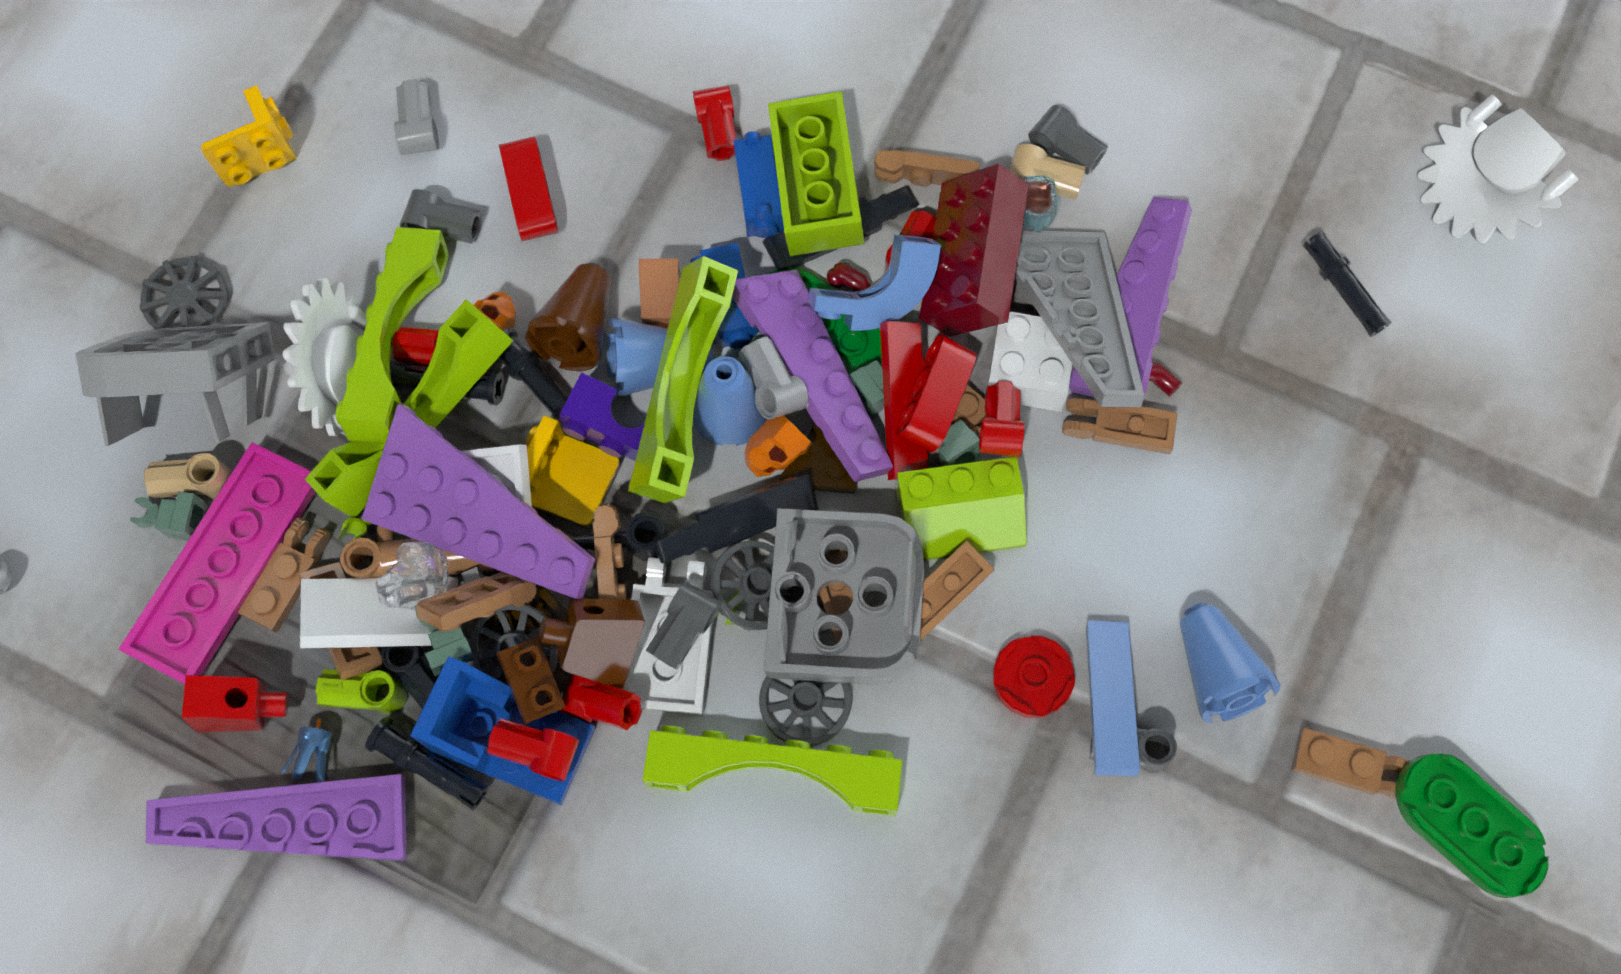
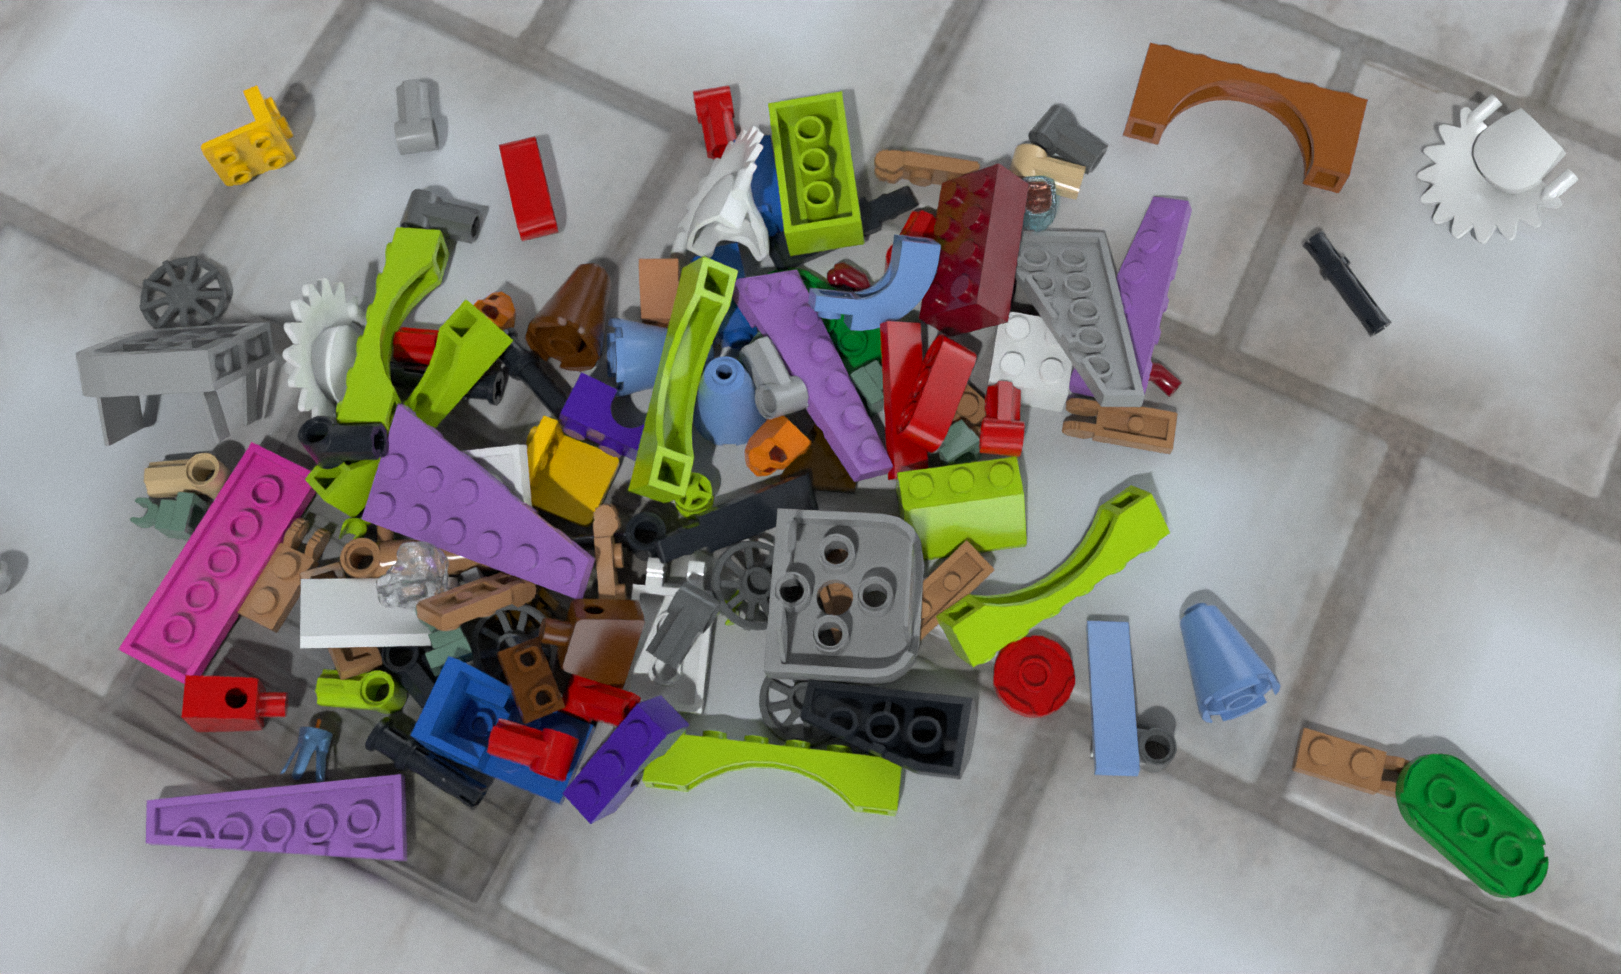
none -> black piece [298,416,389,469]
none -> dark purple arch [562,695,689,824]
none -> white piece [670,125,769,263]
none -> lime wheel [674,472,714,520]
none -> black wedge [800,680,977,780]
none -> lime arch [936,485,1170,668]
none -> dark orange arch [1122,43,1368,194]

